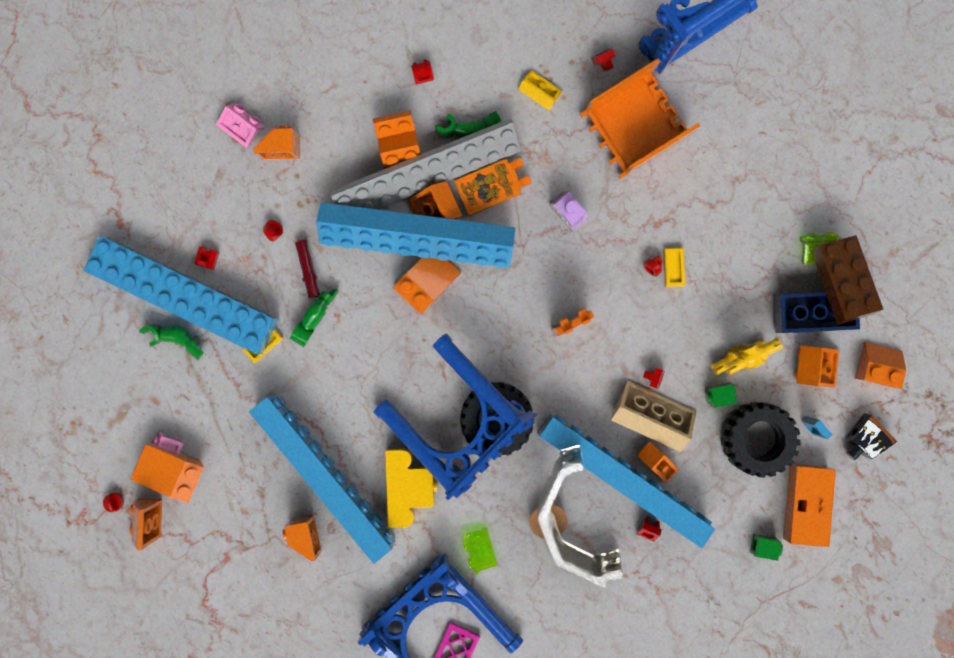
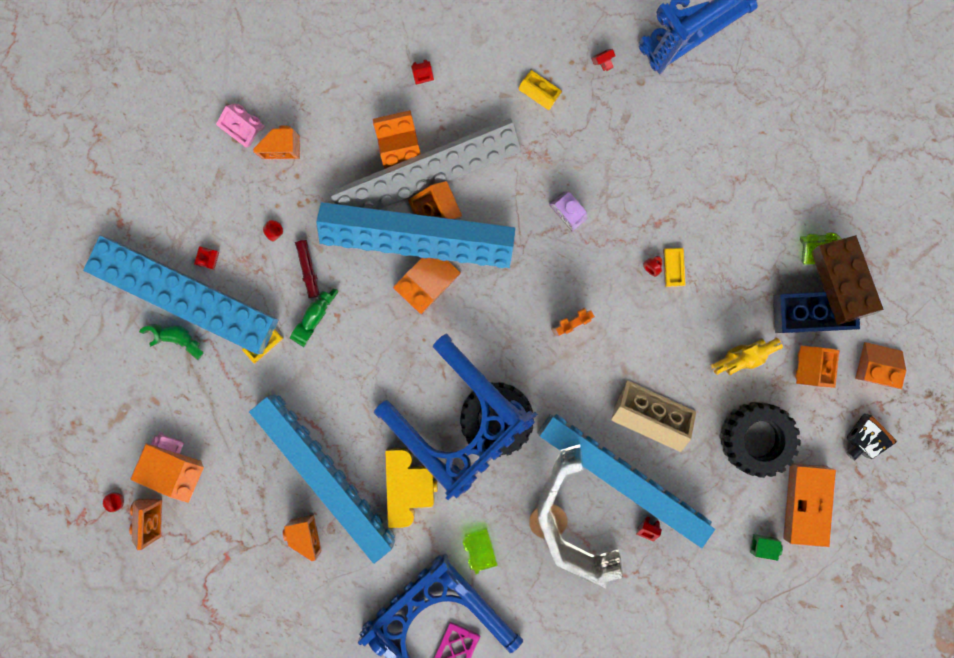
green piece [435,111,502,138] -> none
tile [454,158,532,216] -> none
orange windscreen [579,59,700,179] -> none
orange slope [637,442,679,483] -> none
red tile [643,368,665,389] -> none
green brick [705,383,737,408] -> none
dark azure tile [802,416,832,439] -> none

